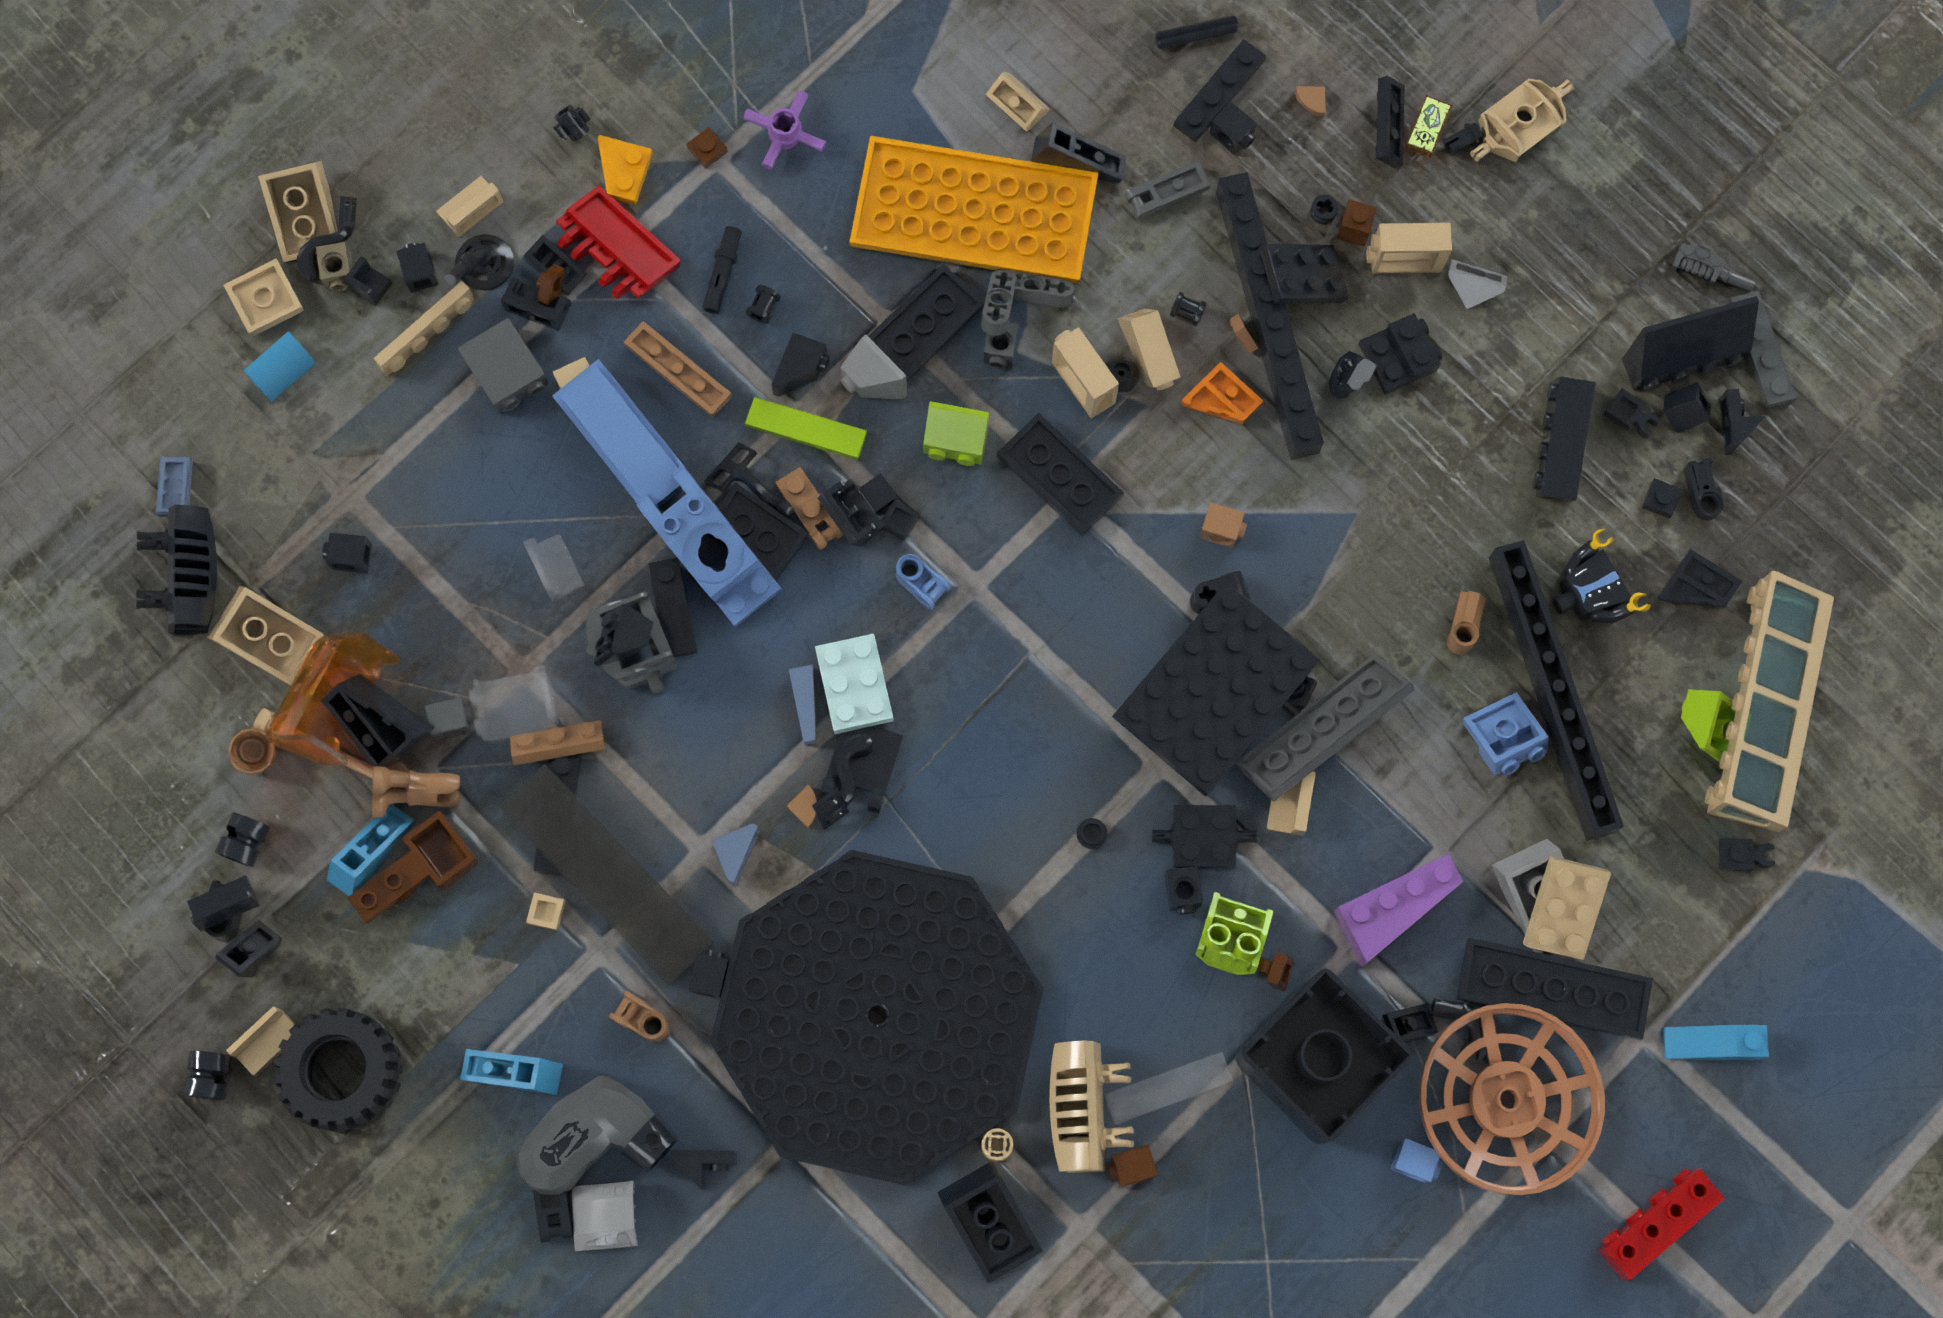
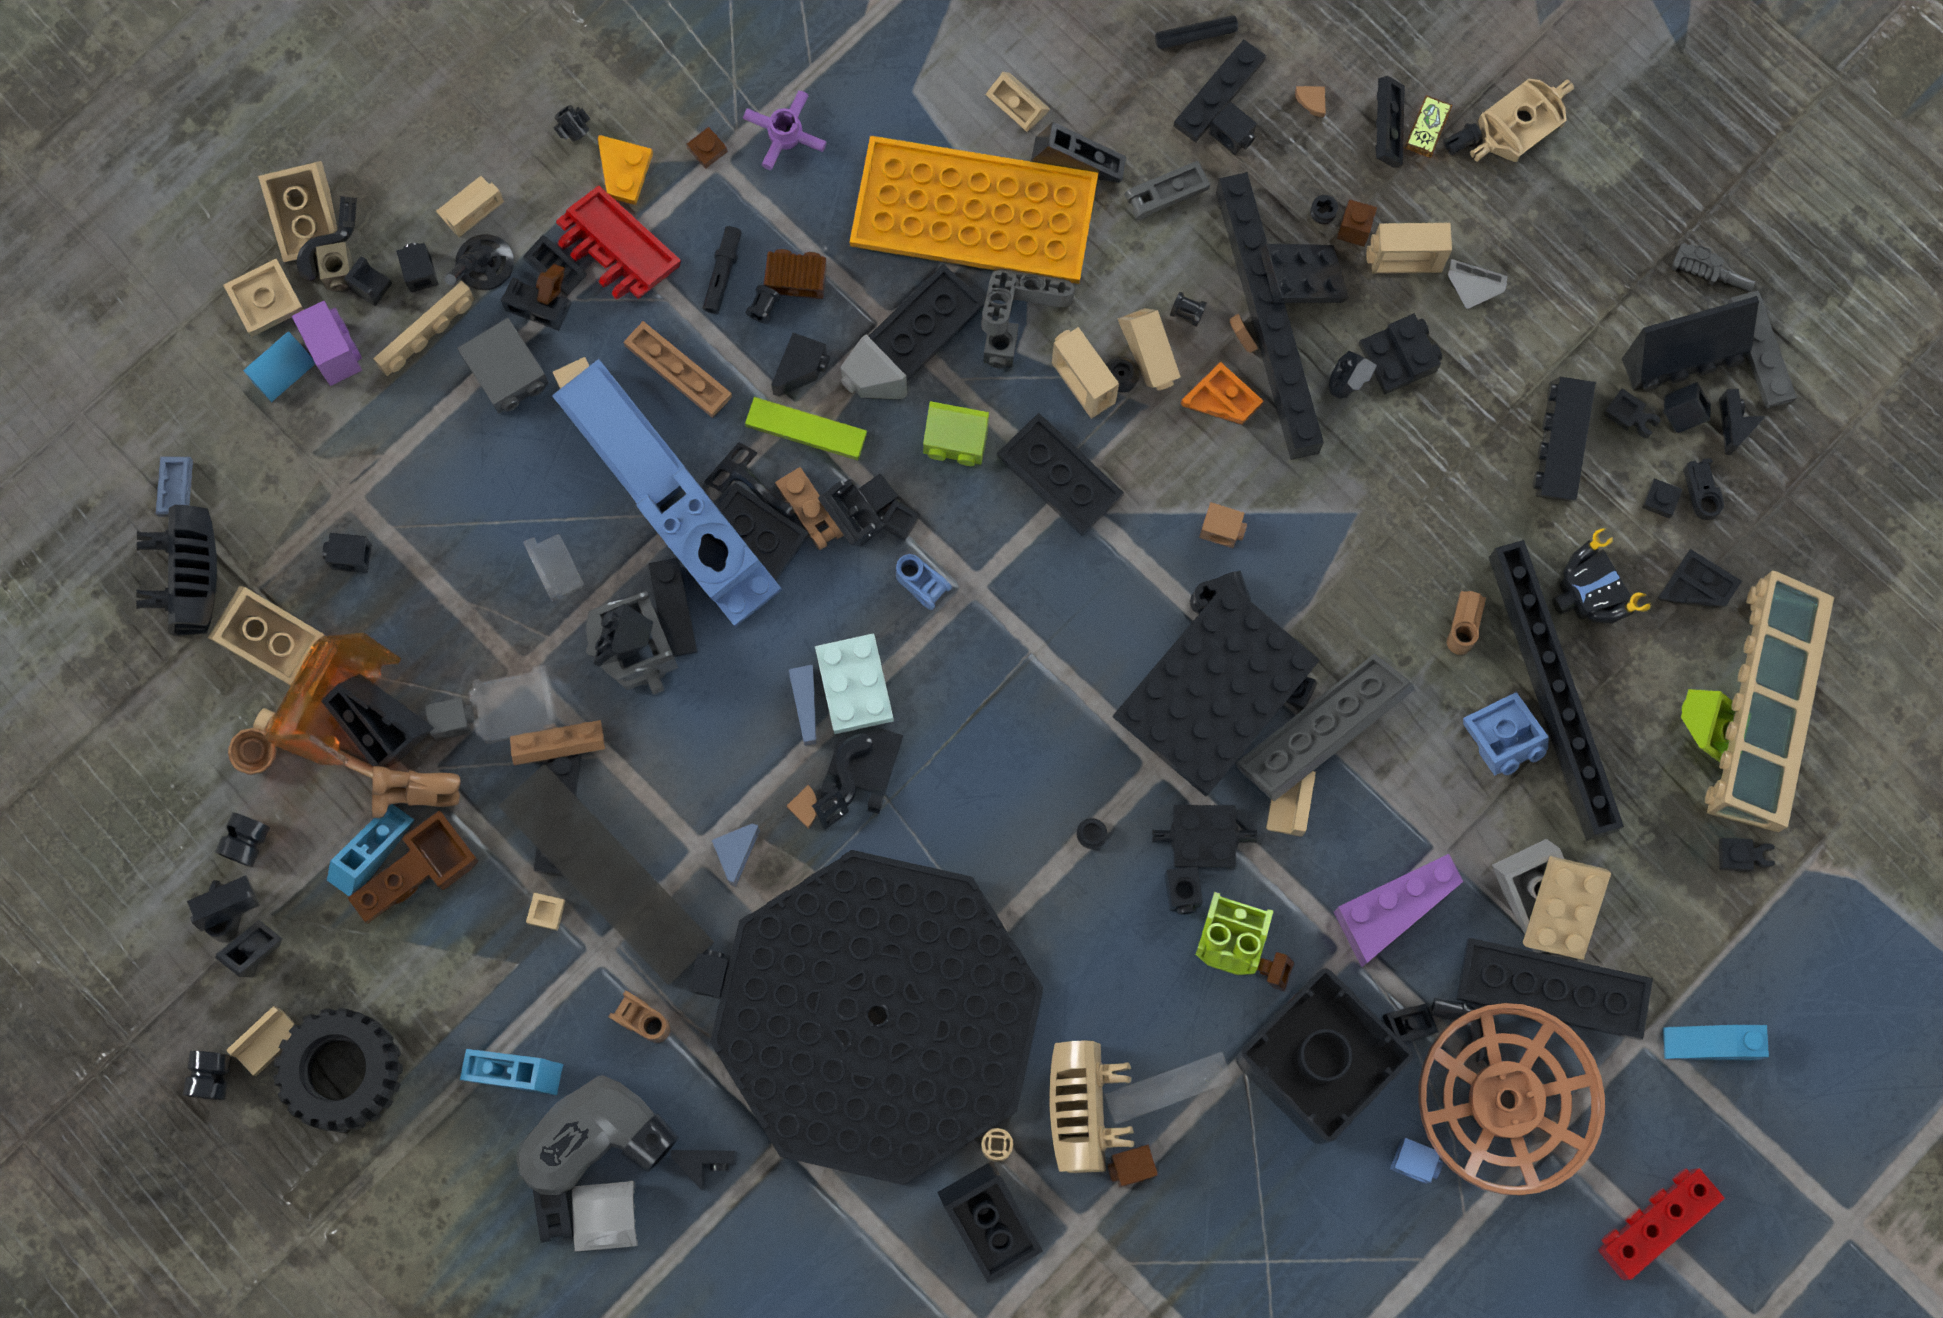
none -> medium lavender brick [292,301,363,386]
none -> reddish brown brick [764,249,827,299]

